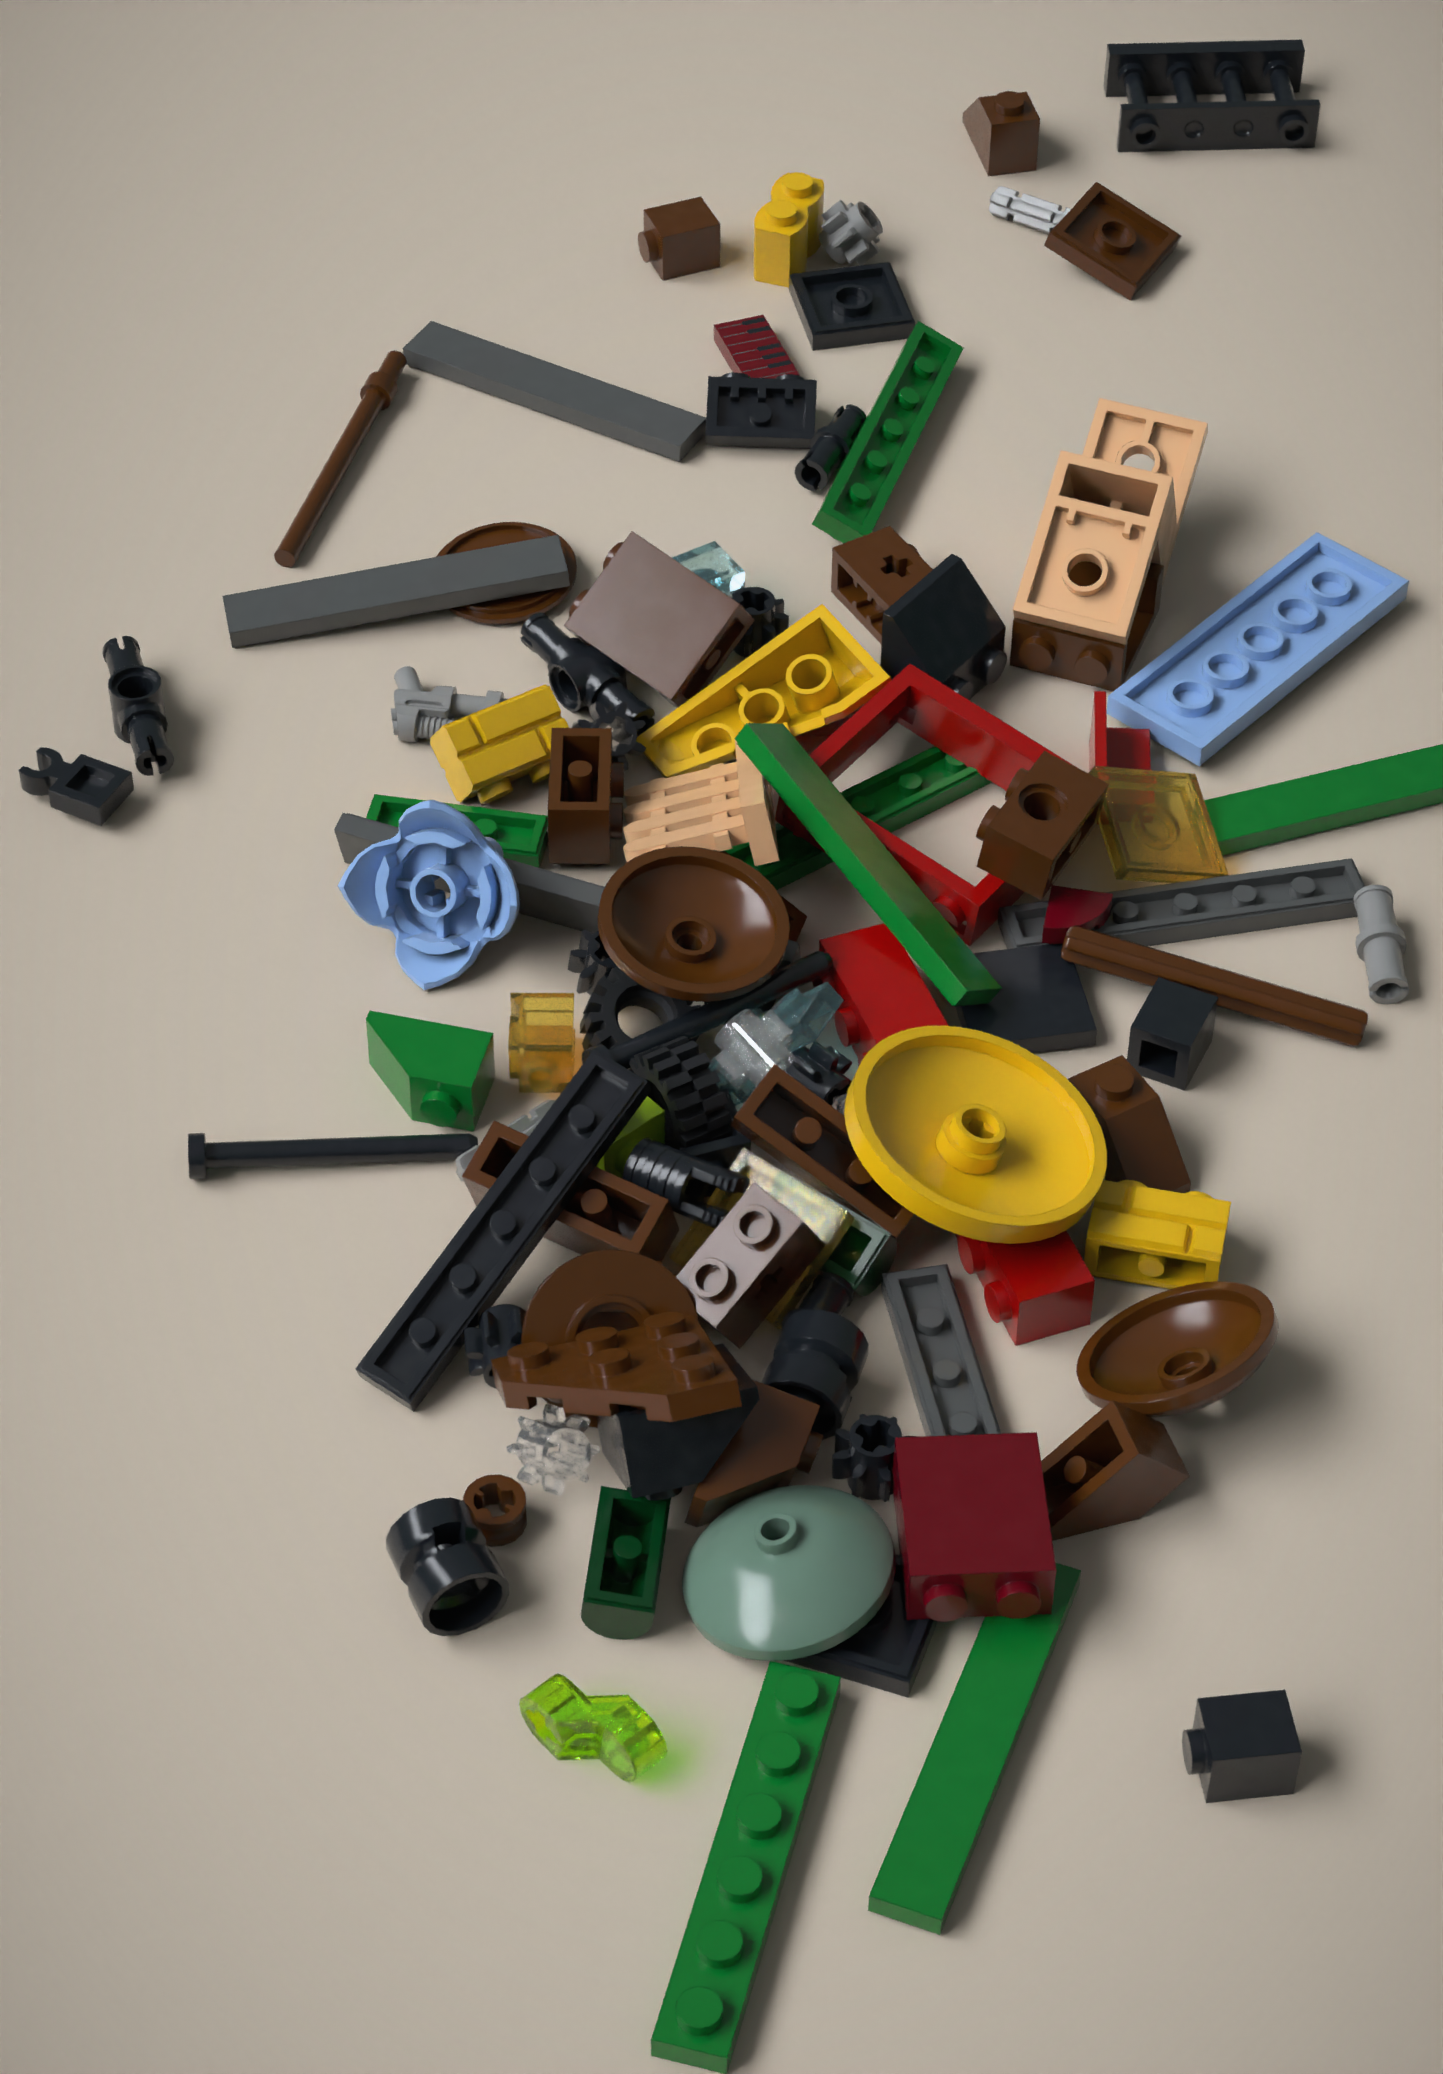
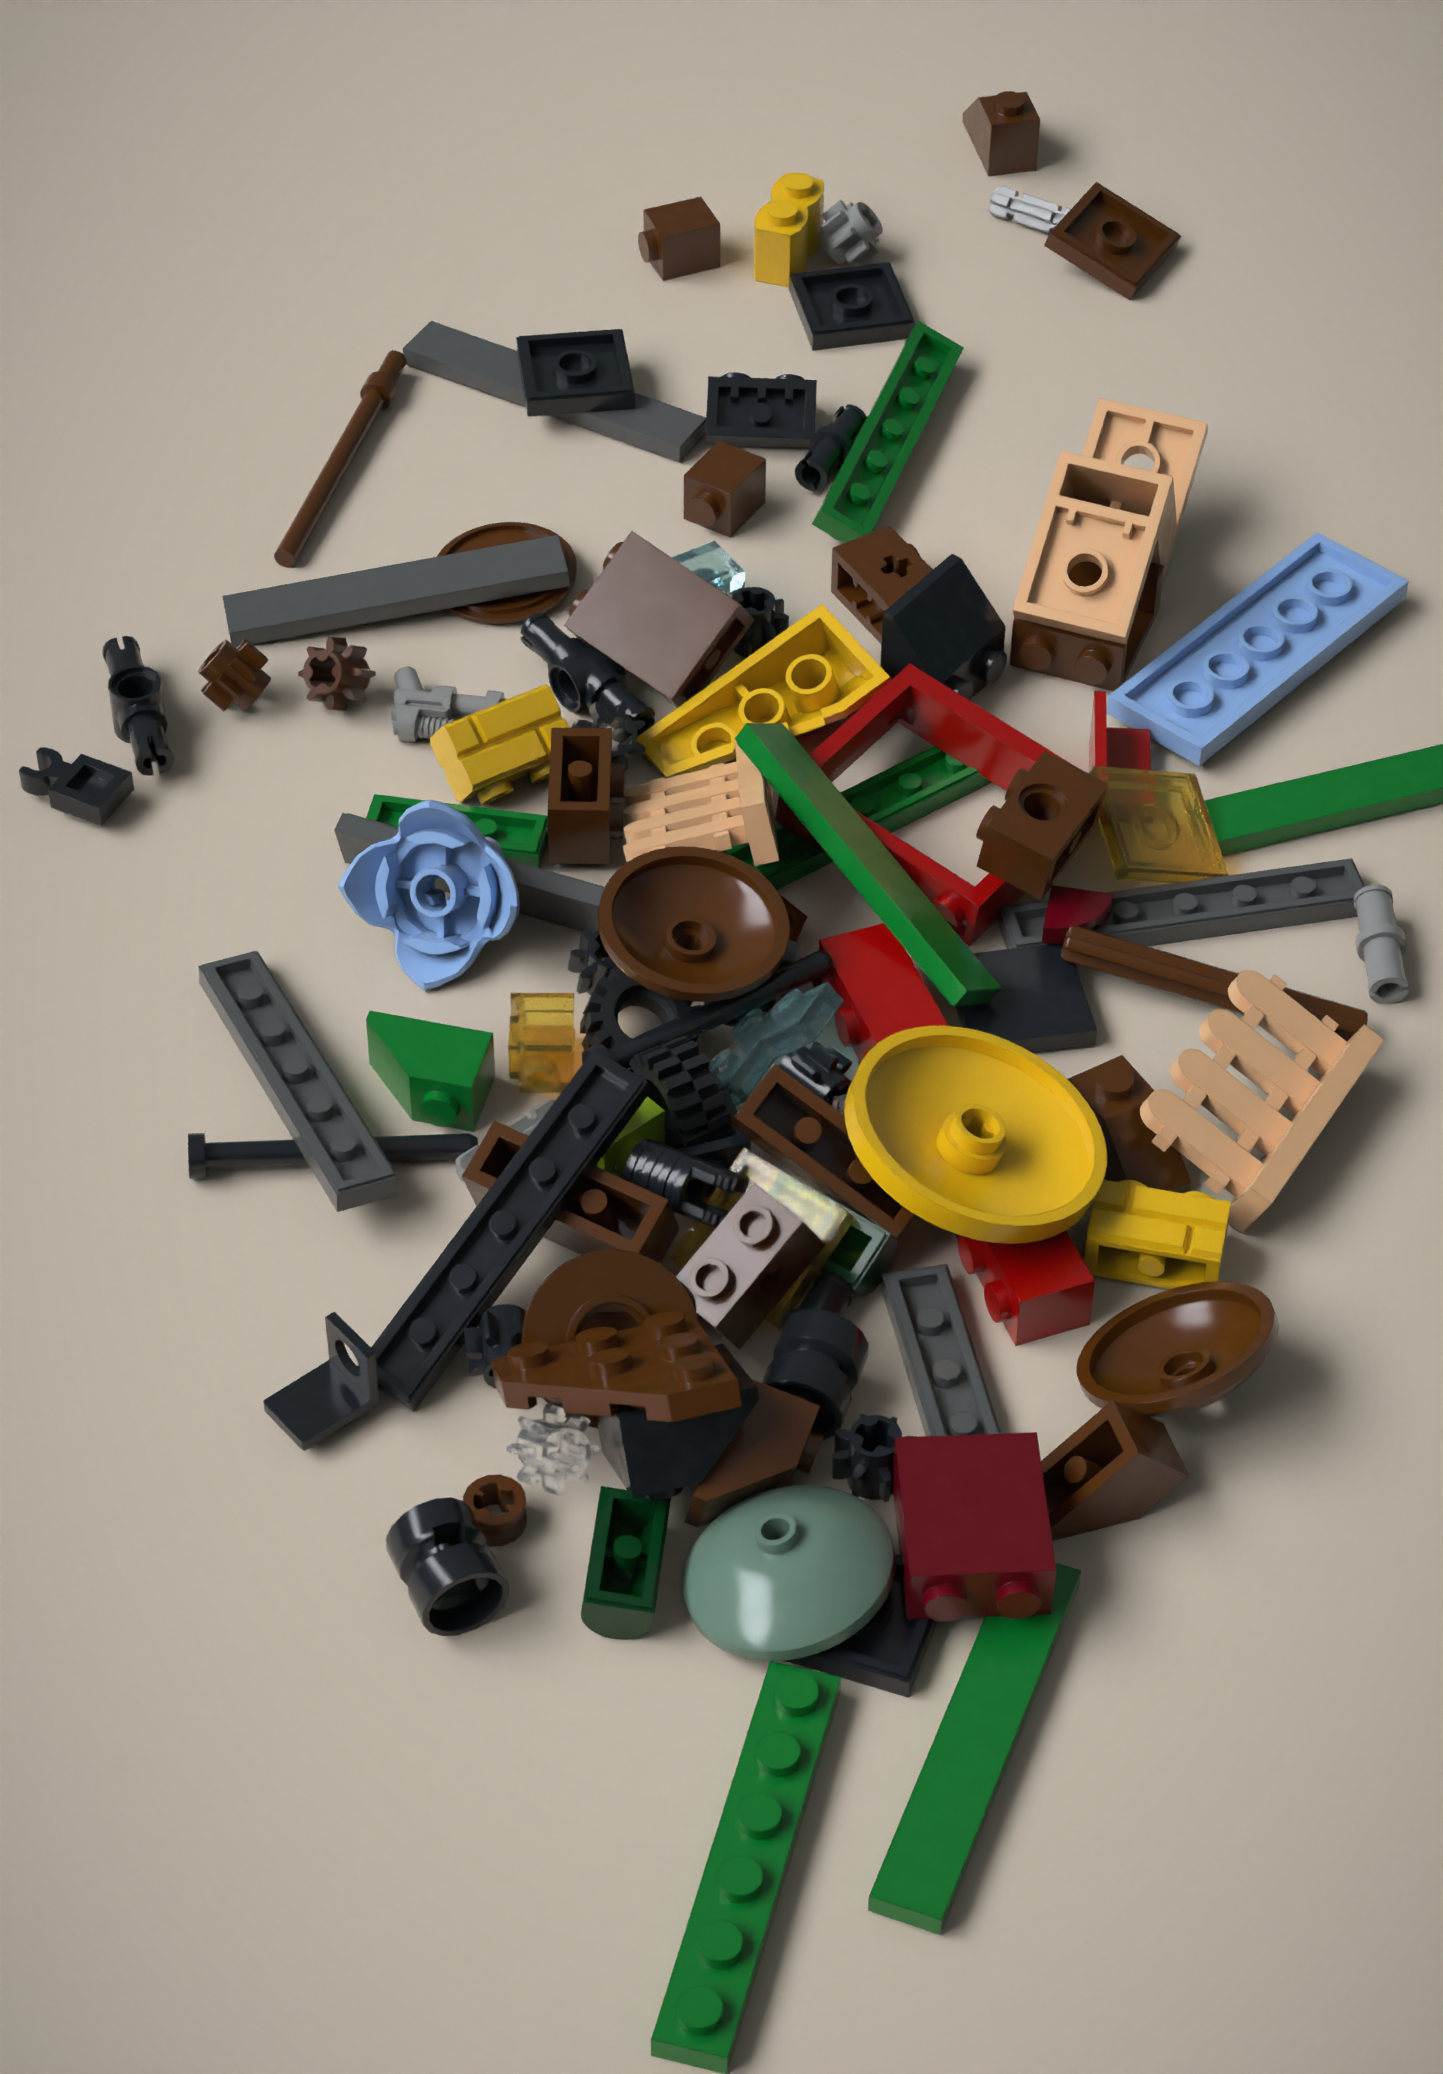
clear neon green piece [519,1673,668,1783] -> none
dark red tile [714,315,800,379] -> none
clear gear [714,1009,794,1089] -> none
black fence [1104,40,1320,152] -> none
black brick [1127,977,1218,1091] -> none
black brick [1182,1690,1302,1803] -> none
none -> reddish brown gear [198,639,271,711]
none -> dark grey tile [198,951,399,1212]
none -> black bracket [263,1312,379,1451]
none -> reddish brown gear [298,636,376,711]
none -> black tile [516,329,635,417]
none -> reddish brown brick [684,440,766,538]
none -> light nougat fence [1140,970,1384,1234]

